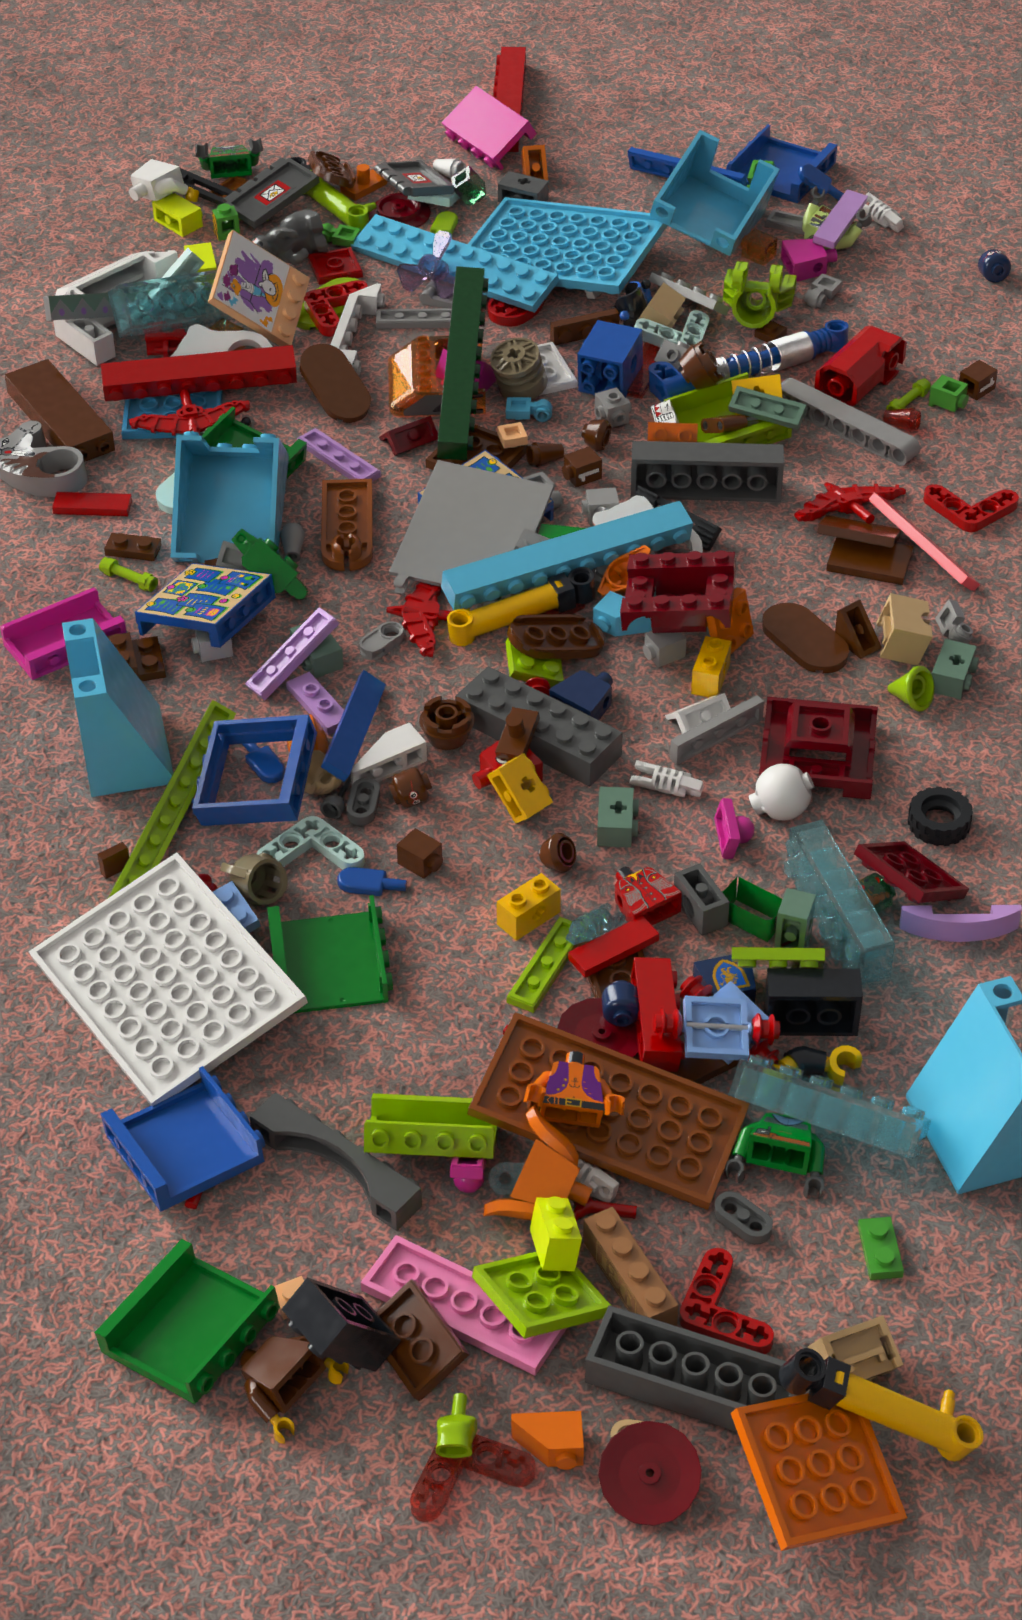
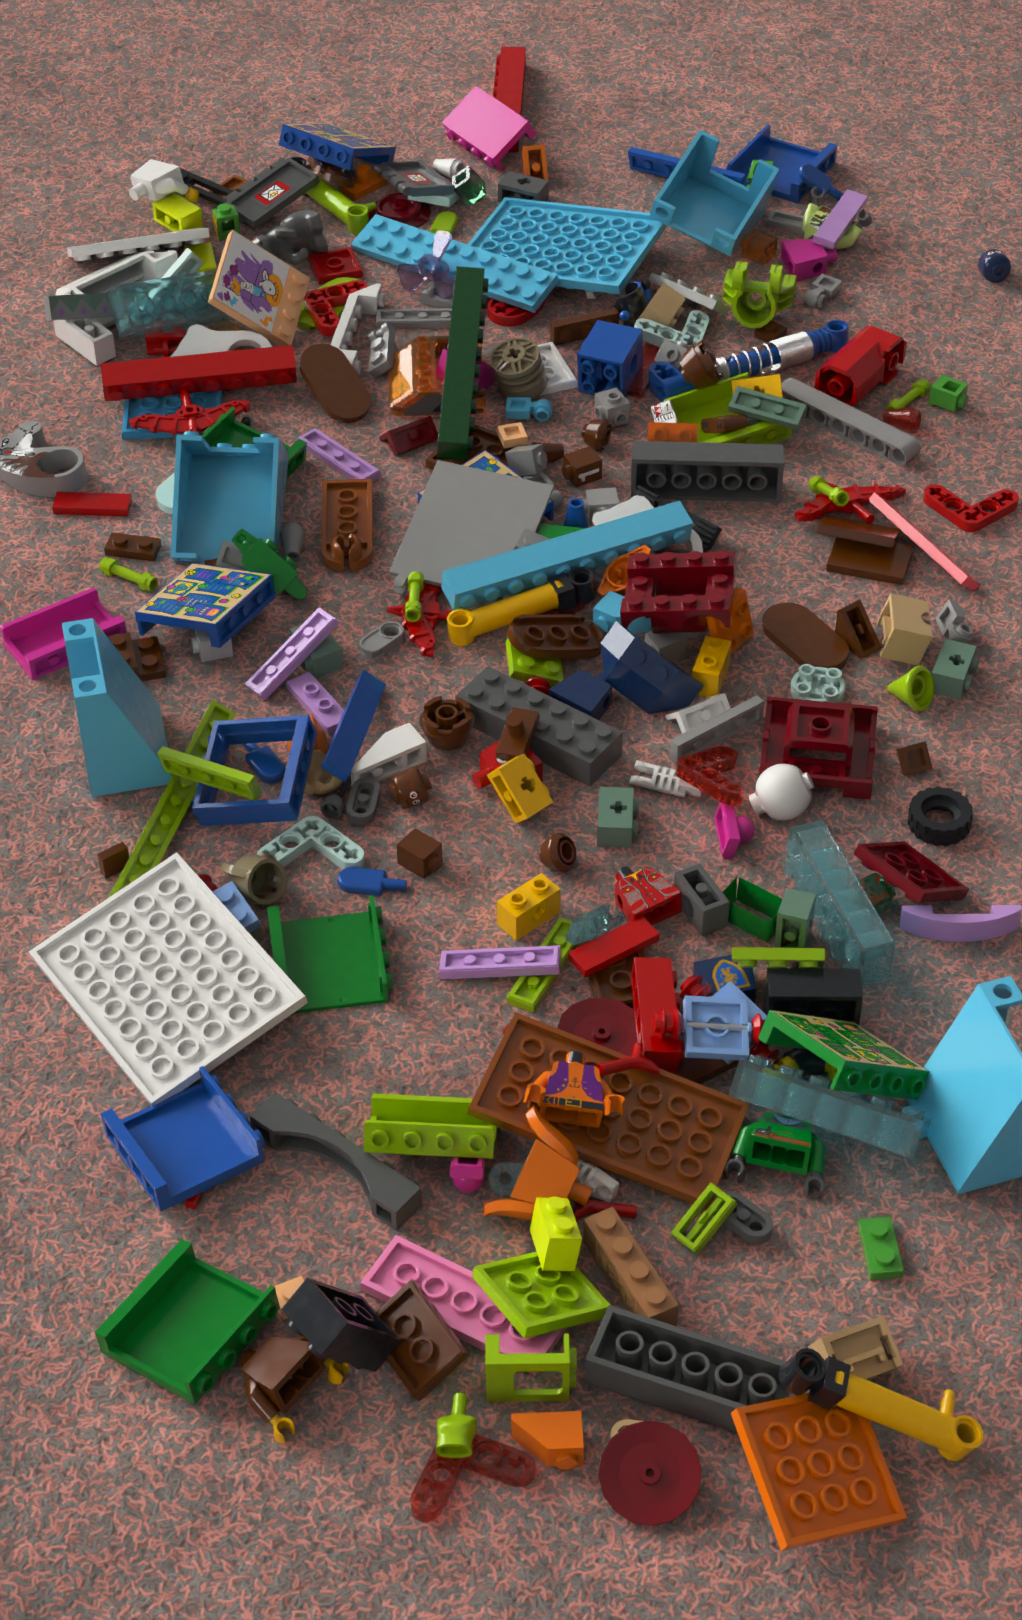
reddish brown brick [4,359,115,462] -> none
green torso [195,138,263,179] -> none
bright green plate [322,223,361,248] -> none
dark blue head [602,980,639,1027] -> none
red beam [679,1248,774,1354] -> none
white hinge [862,192,904,233] -> none
reddish brown brick [959,360,998,401] -> none
none -> white plate [67,228,210,261]
none -> lime tile [157,746,262,800]
none -> blue panel [279,123,396,170]
none -> light grey plate [368,322,395,378]
none -> lime bar [405,571,424,622]
none -> lavender tile [439,945,561,980]
none -> lime window [485,1334,577,1402]
none -> light grey brick [505,444,547,476]
none -> blue cone [563,498,589,528]
none -> red piece [596,1042,660,1076]
none -> dark blue wedge [600,621,704,714]
none -> lime tile [670,1182,738,1255]
none -> clear red beam [675,746,745,806]
none -> green panel [758,1010,930,1100]
none -> light aqua tile [790,664,845,703]
none -> lime bar [808,476,849,506]
none -> reddish brown plate [896,741,933,776]

